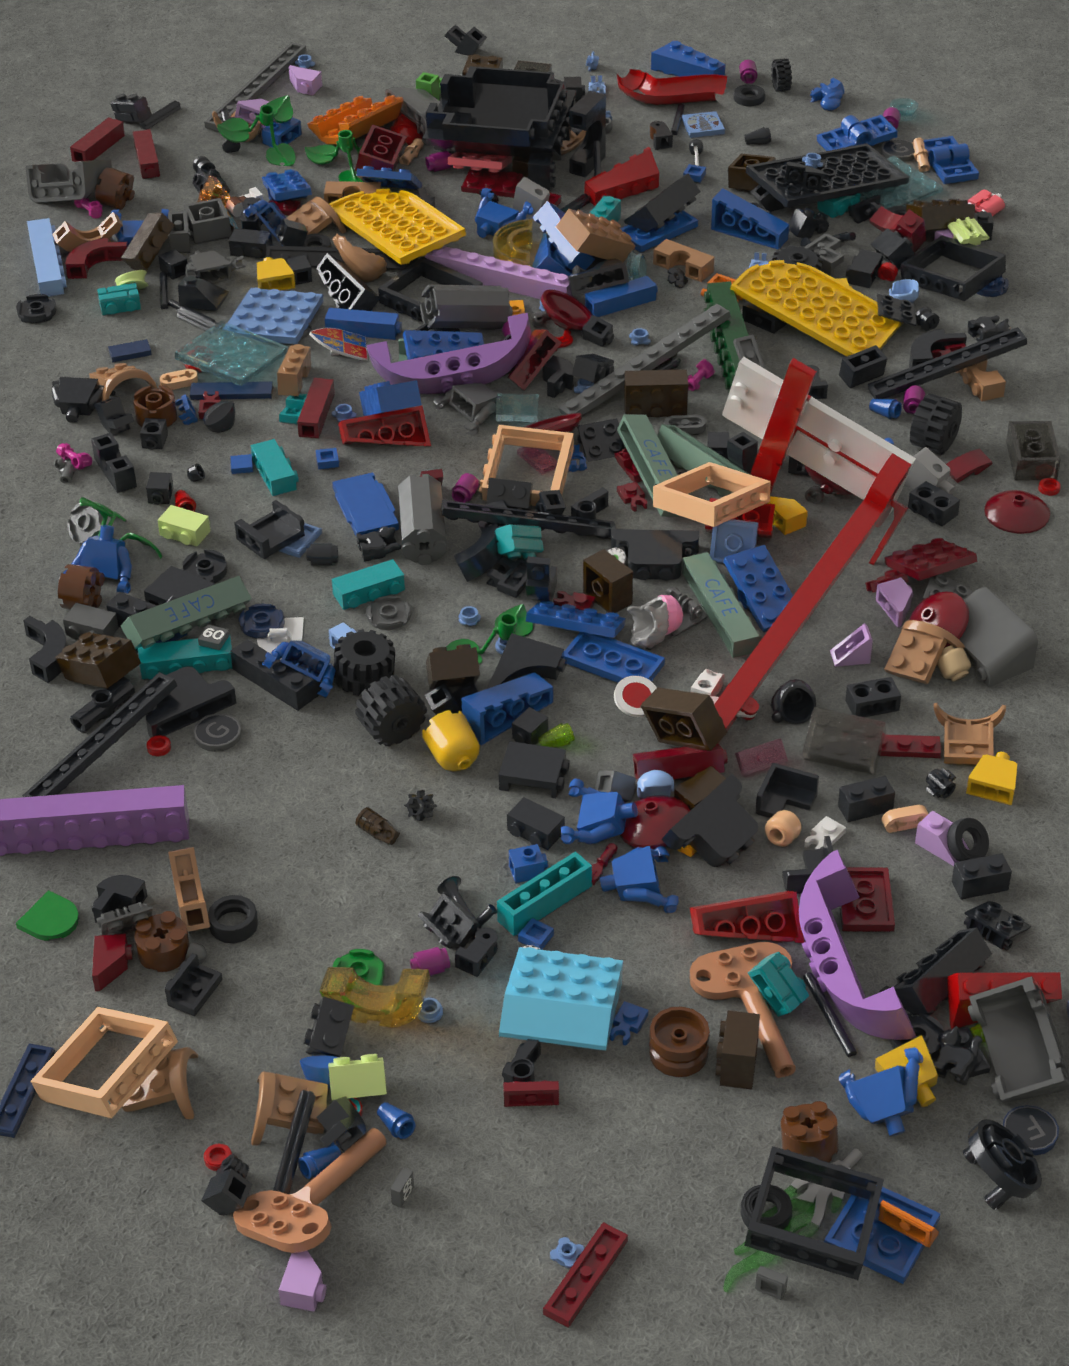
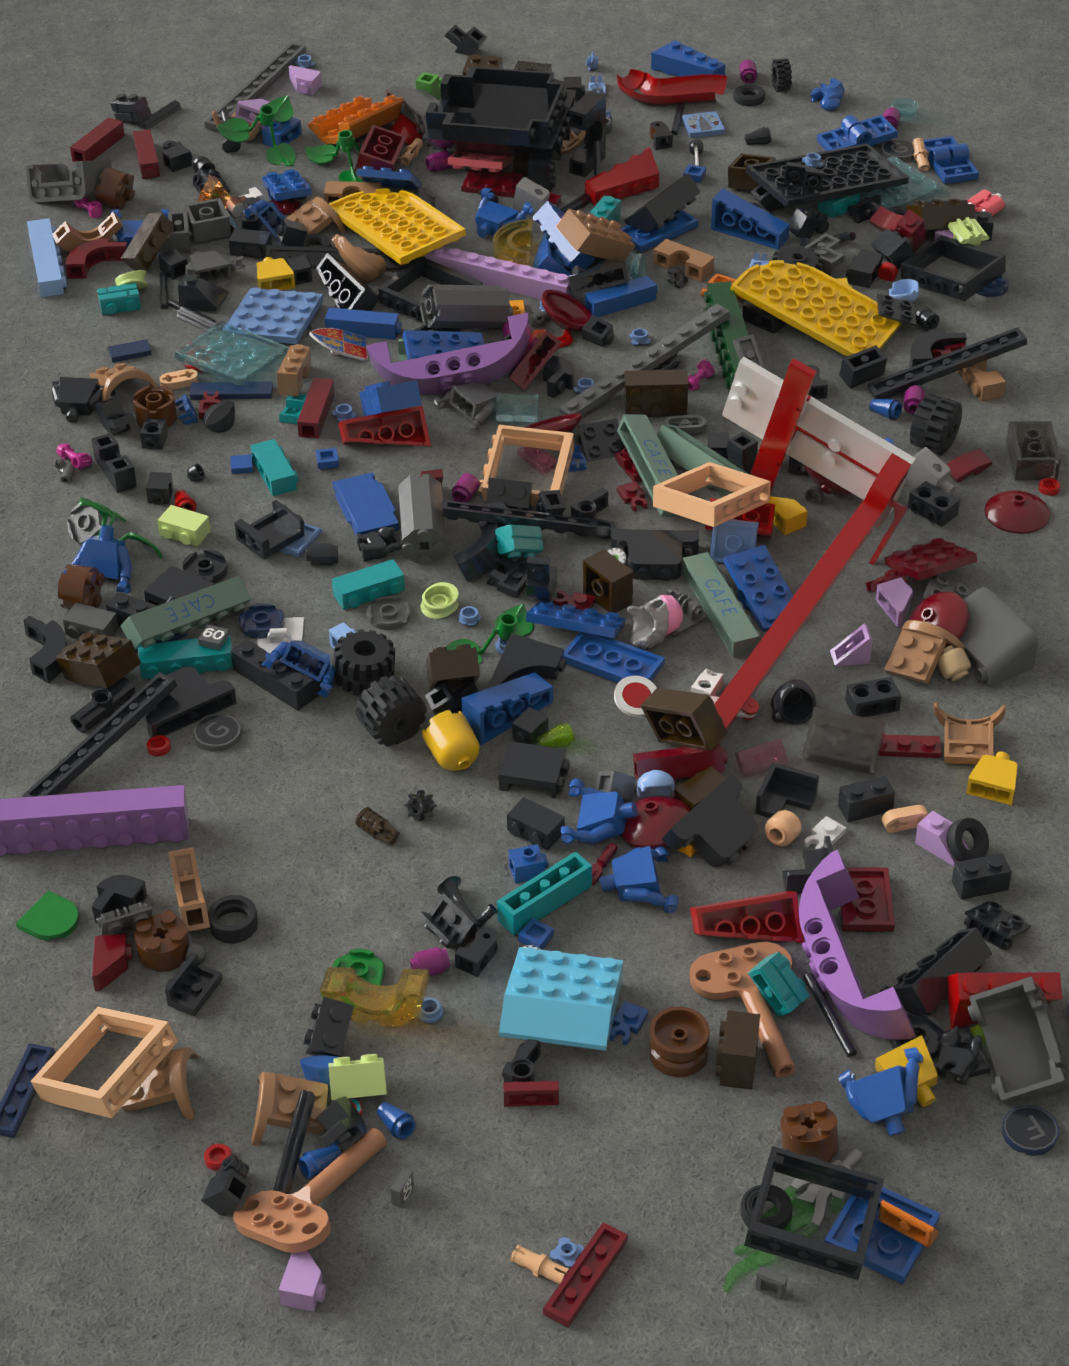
black plate [16,294,57,323] -> none
black brick [572,354,614,382] -> none
black gear [926,767,956,798] -> none
black piece [963,1119,1042,1210] -> none
black animal [968,315,1010,342] -> none
none -> black brick [162,140,193,172]
none -> yellowish green piece [420,582,459,619]
none -> light nougat pin [511,1245,570,1284]

